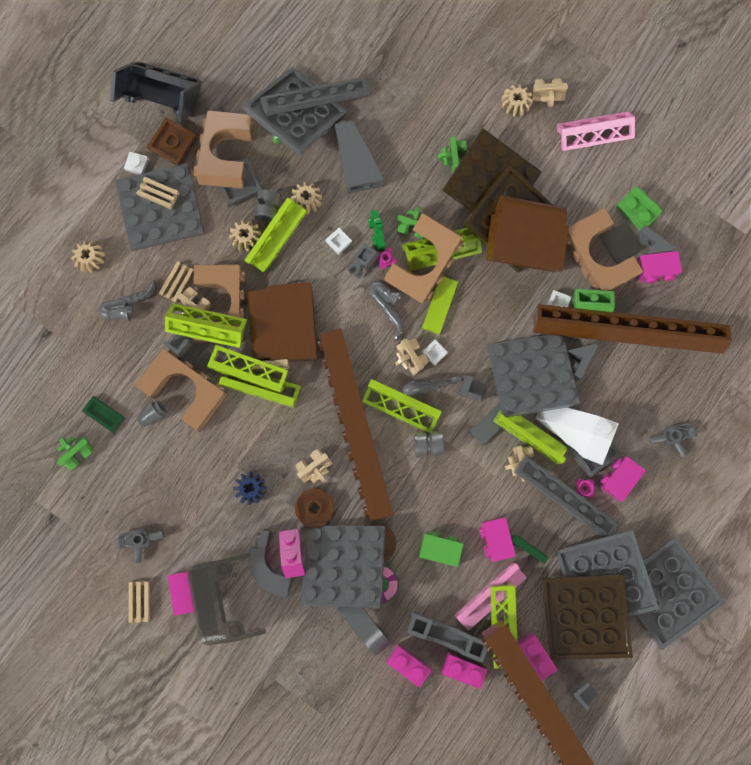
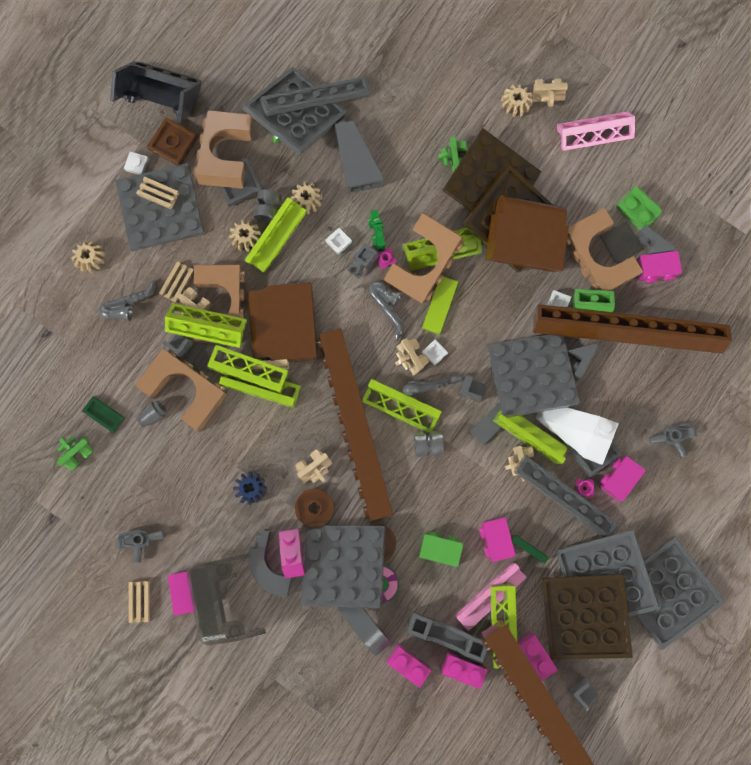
bright green hips [397,206,425,239] -> none

